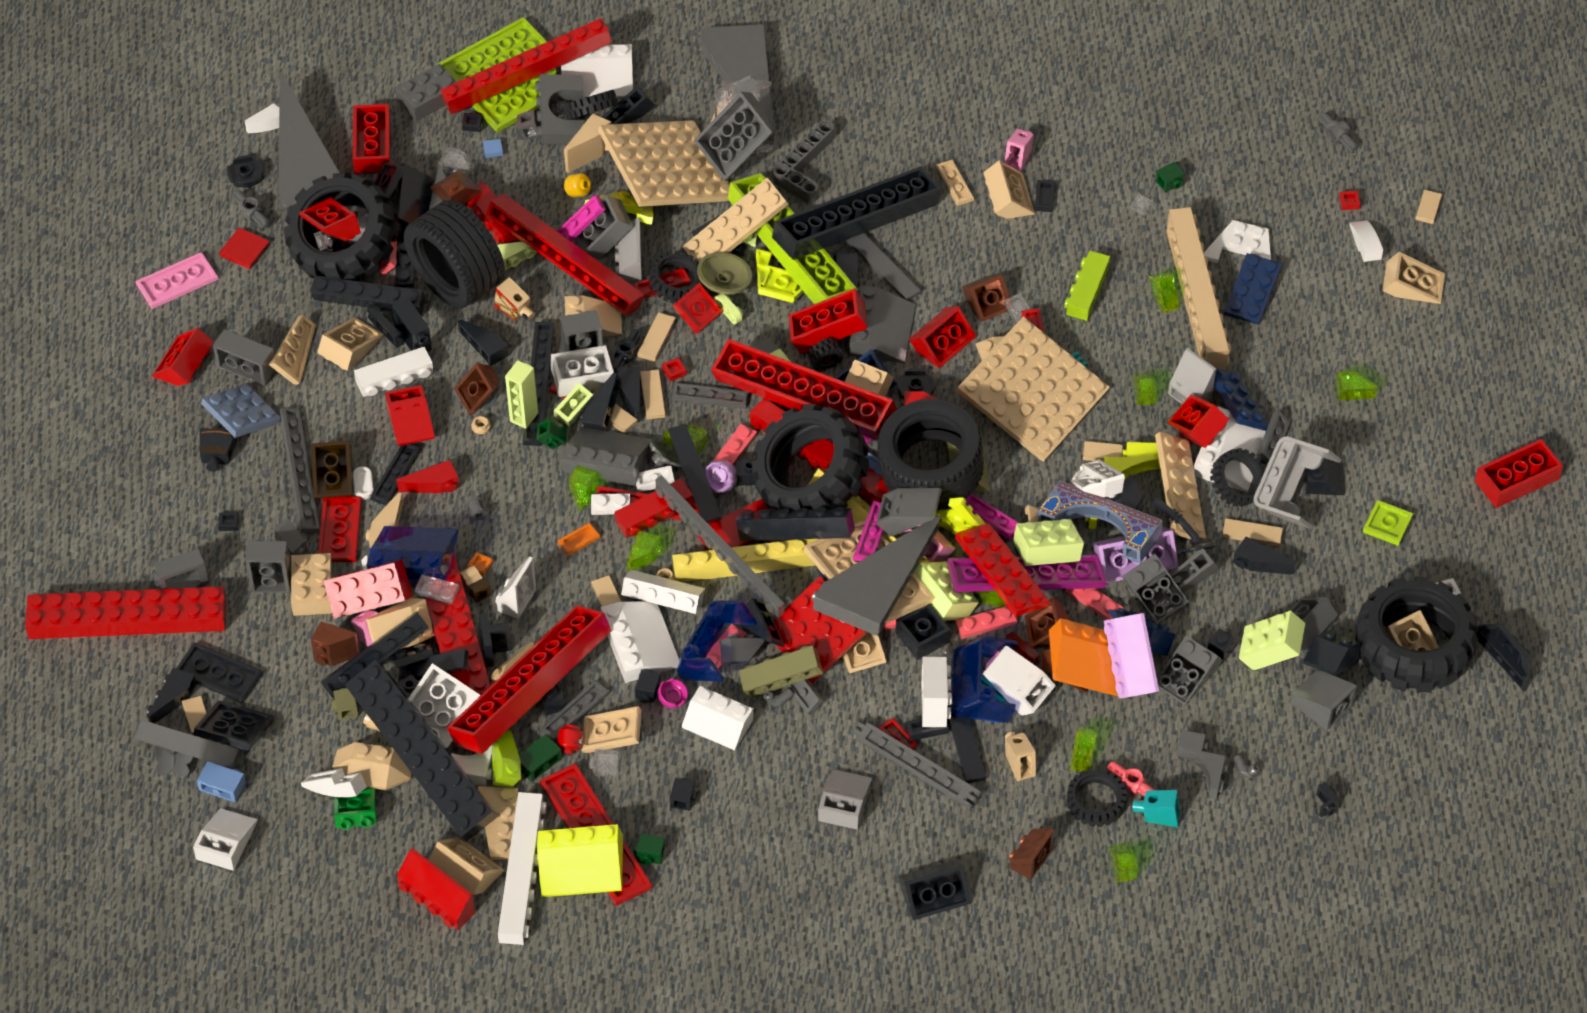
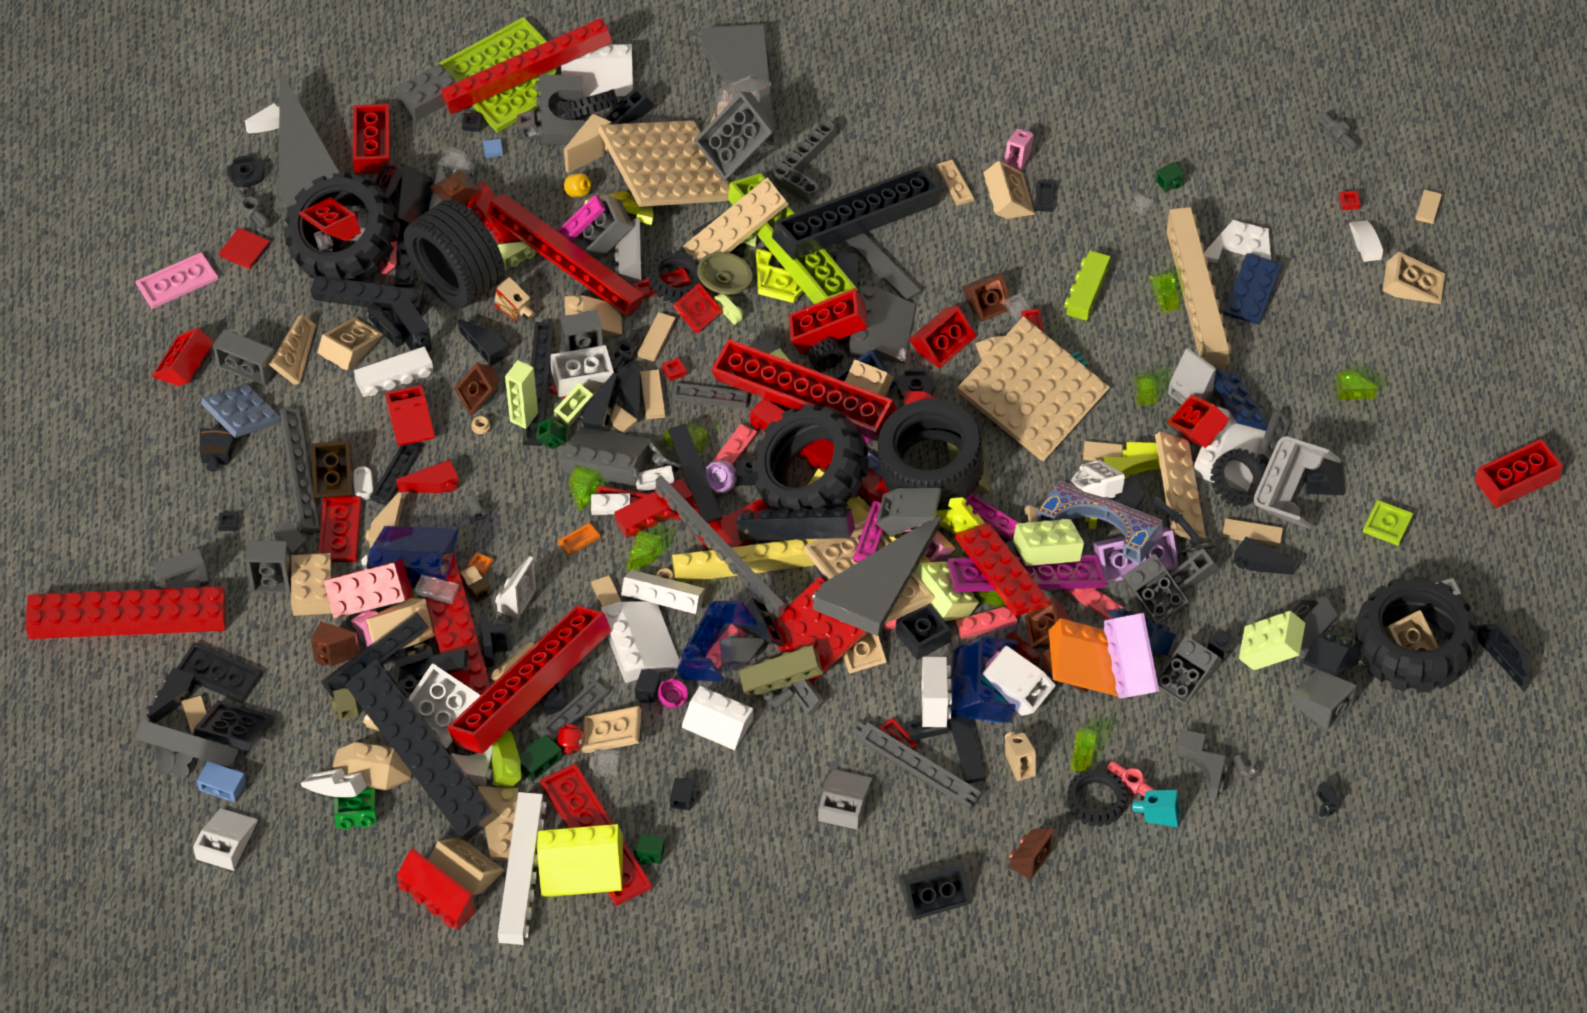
clear neon green slope [1108,844,1138,883] -> none

